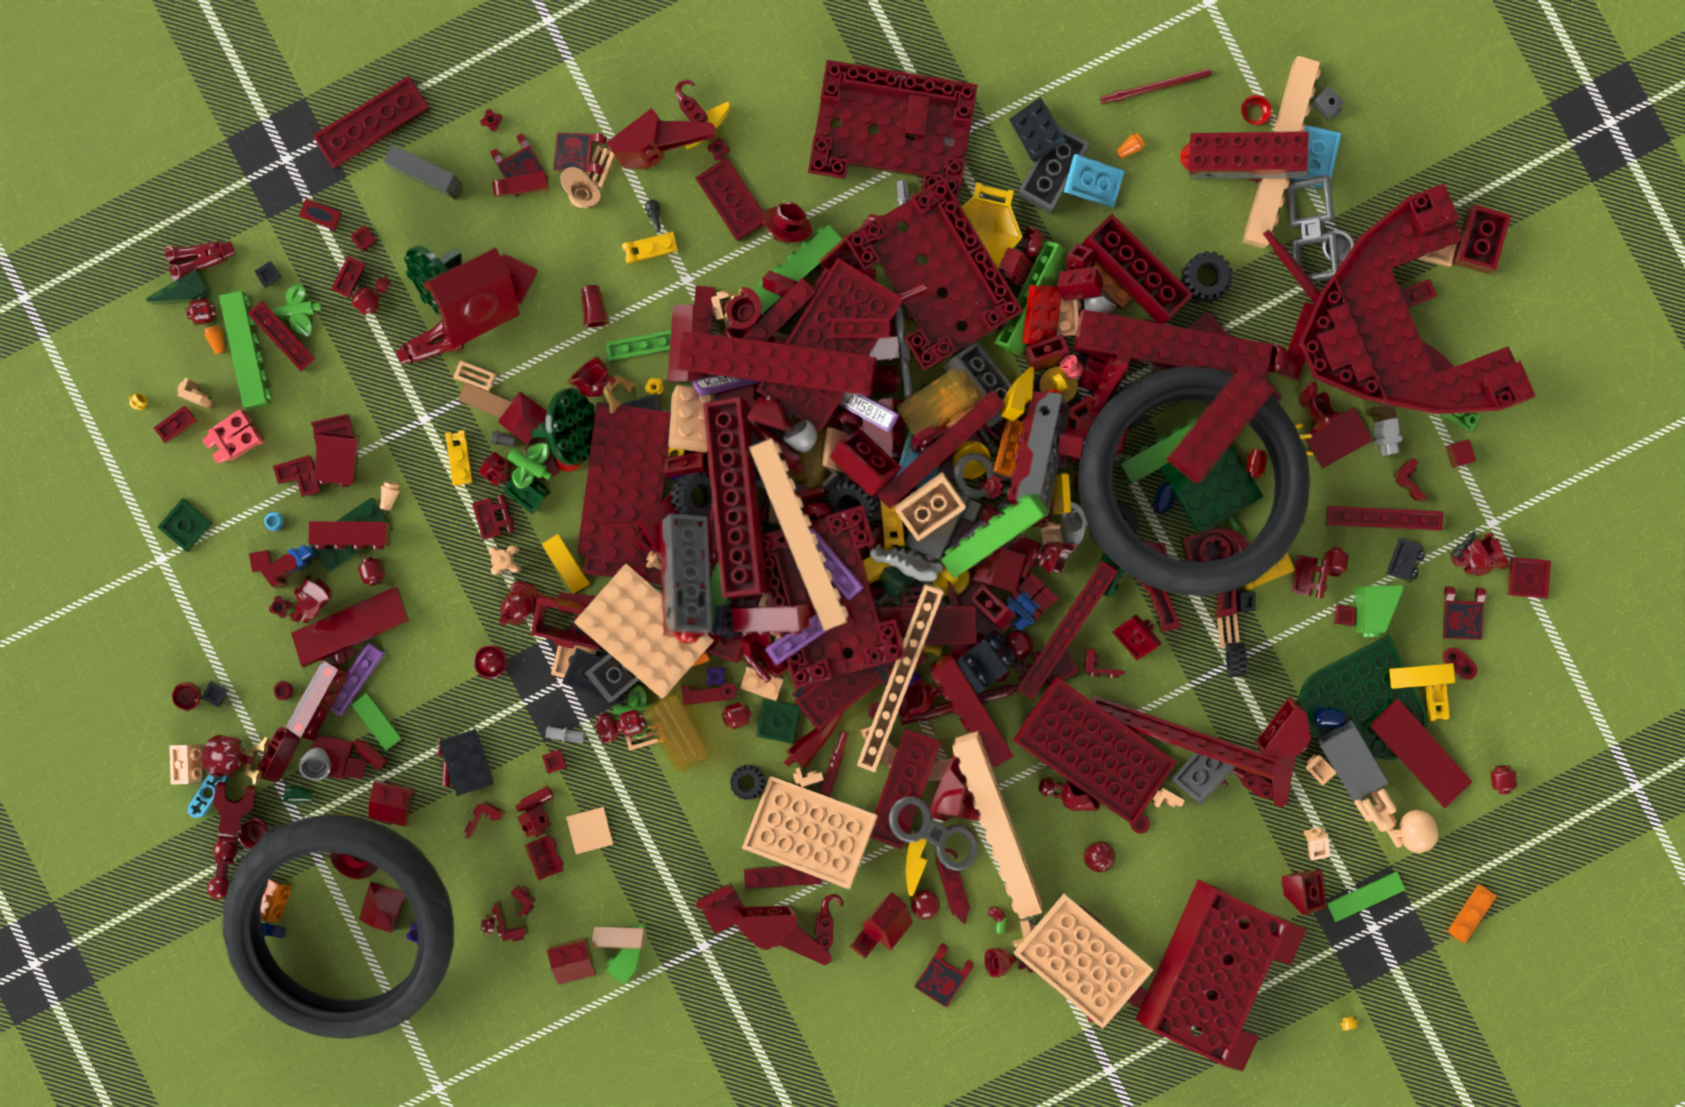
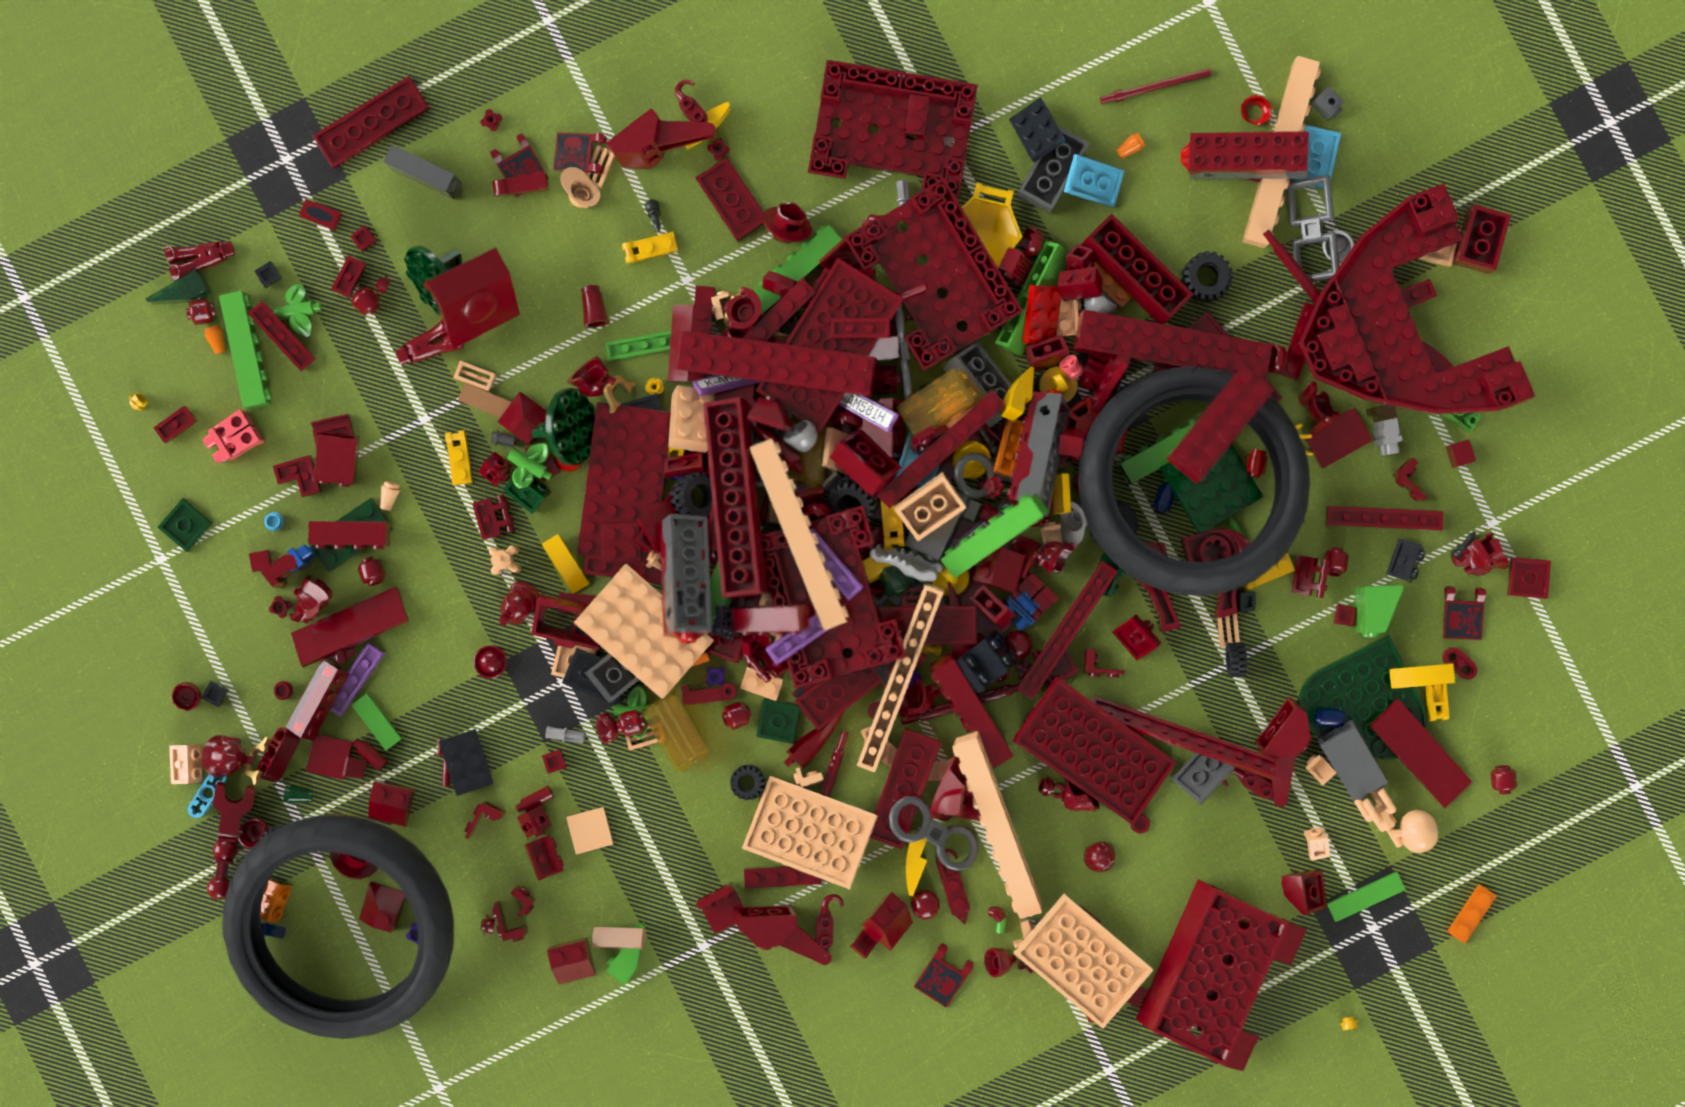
light nougat bracket [177,378,213,409] -> none
light grey hat [299,748,331,781] -> none
dark red plate [502,253,538,305] -> none
light nougat bracket [1152,787,1185,808] -> none

